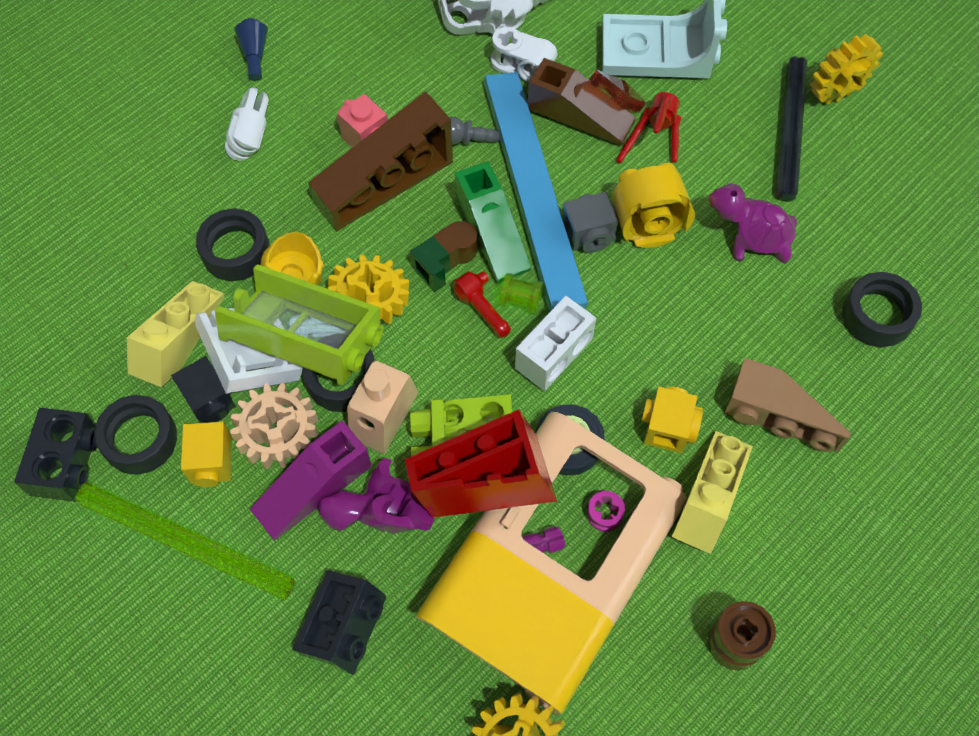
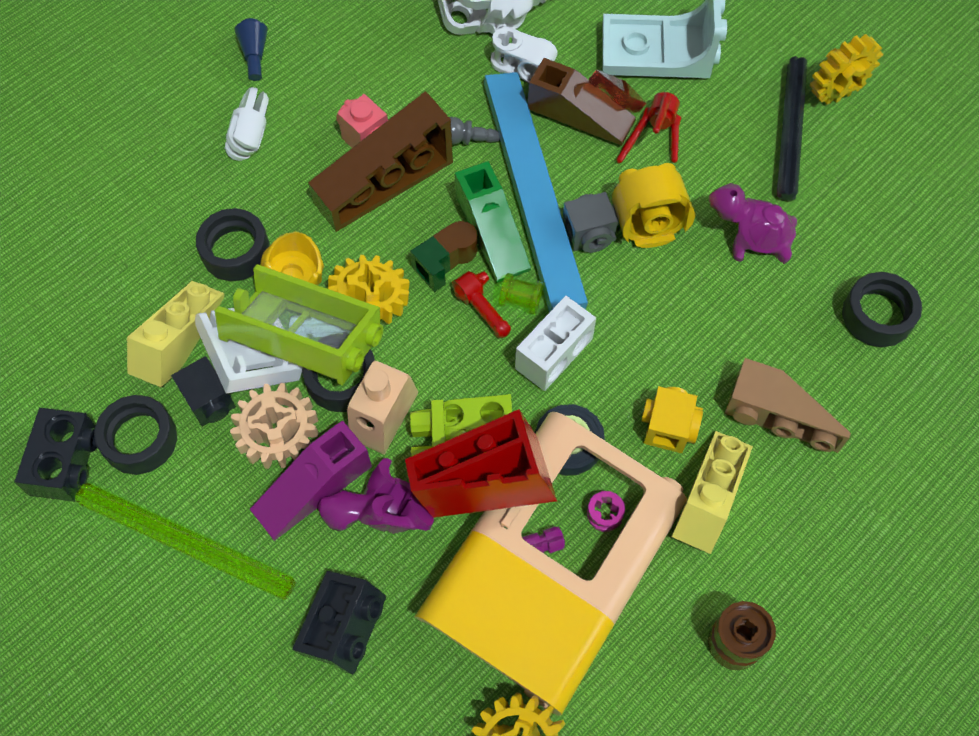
yellow brick [181,422,232,487] -> none

